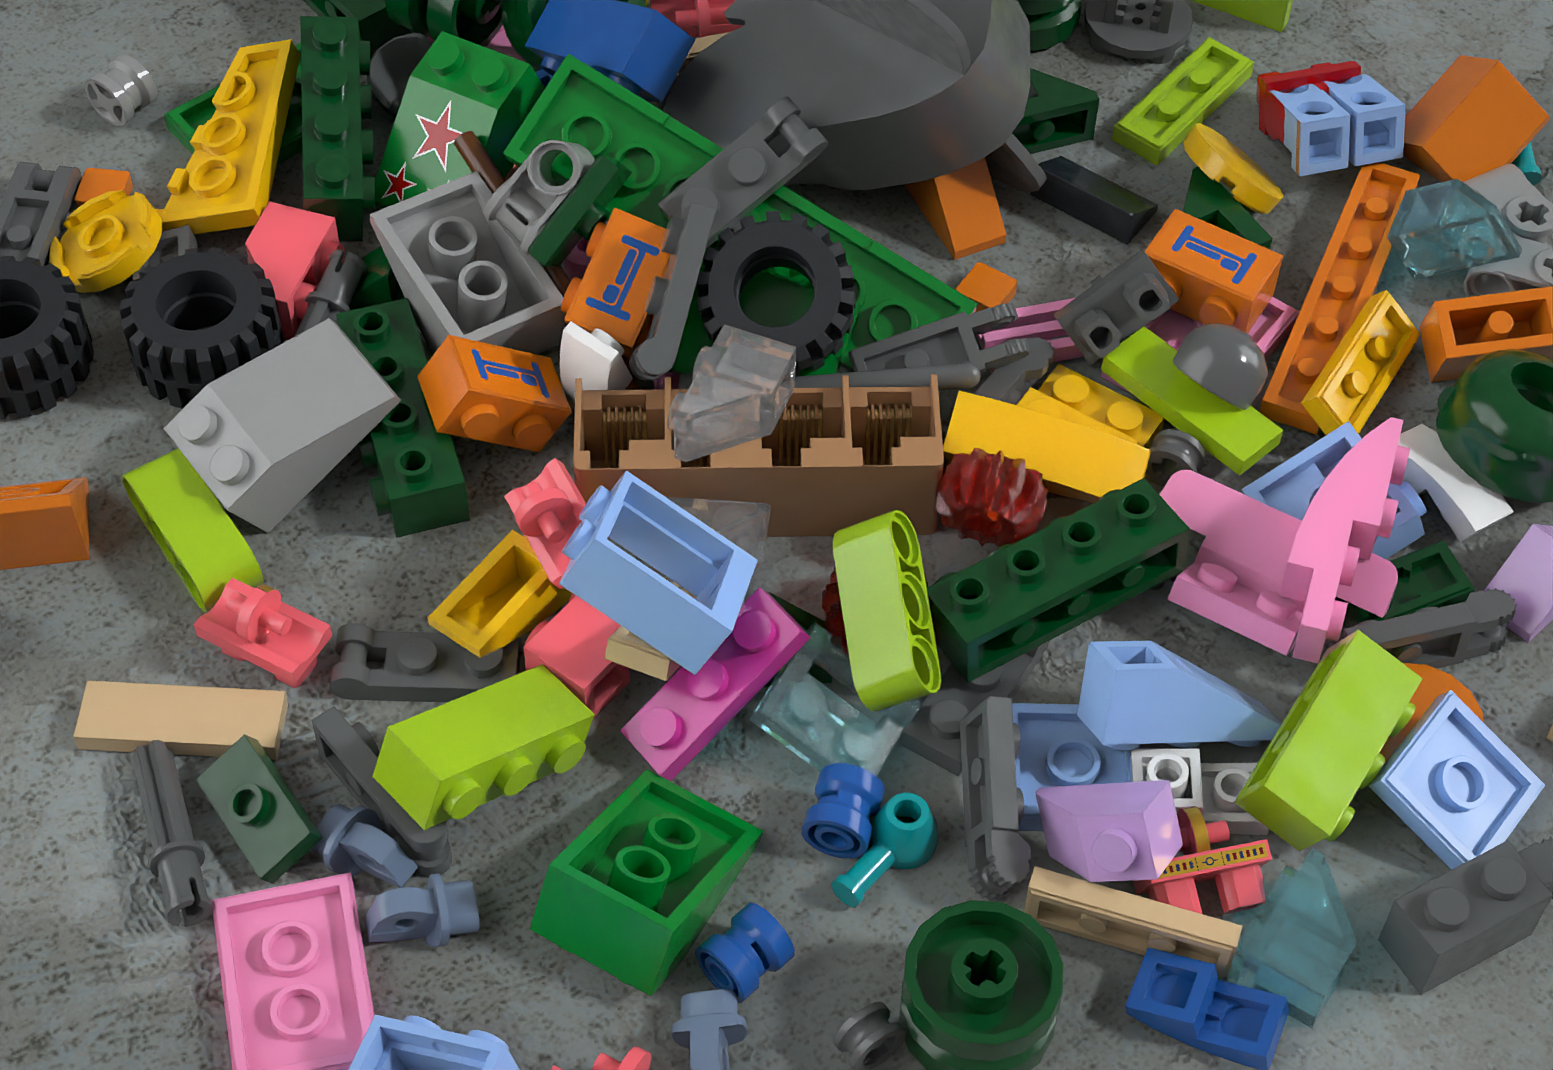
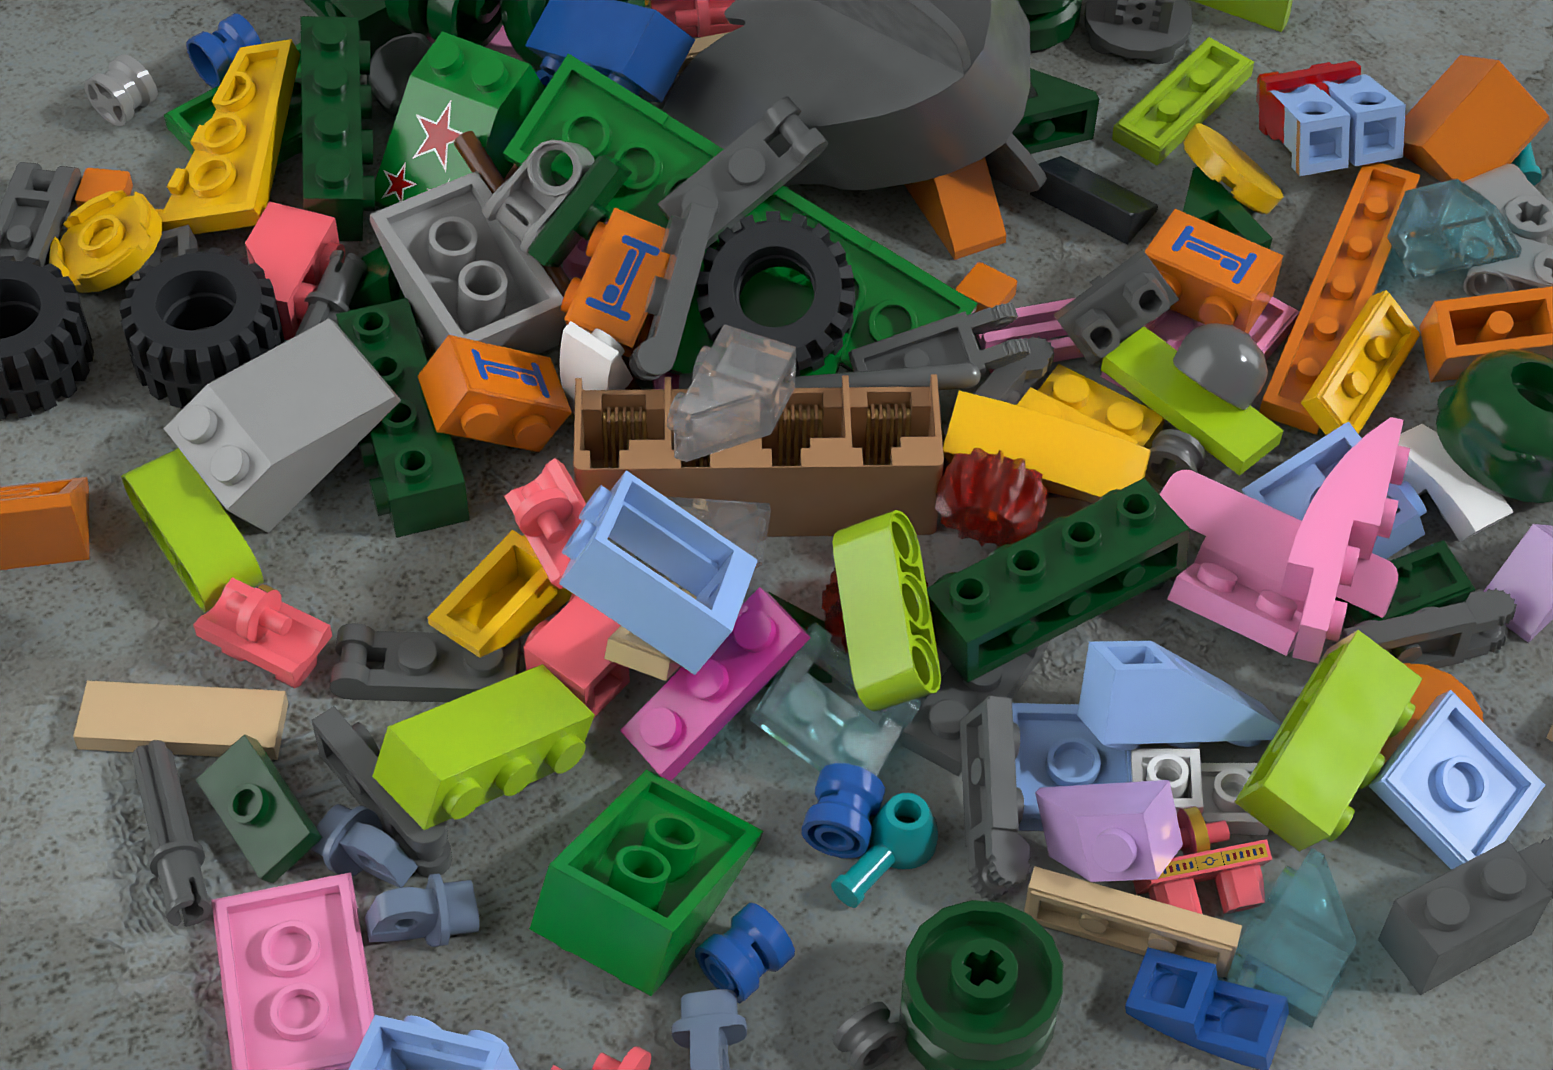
none -> blue wheel [186,13,262,88]

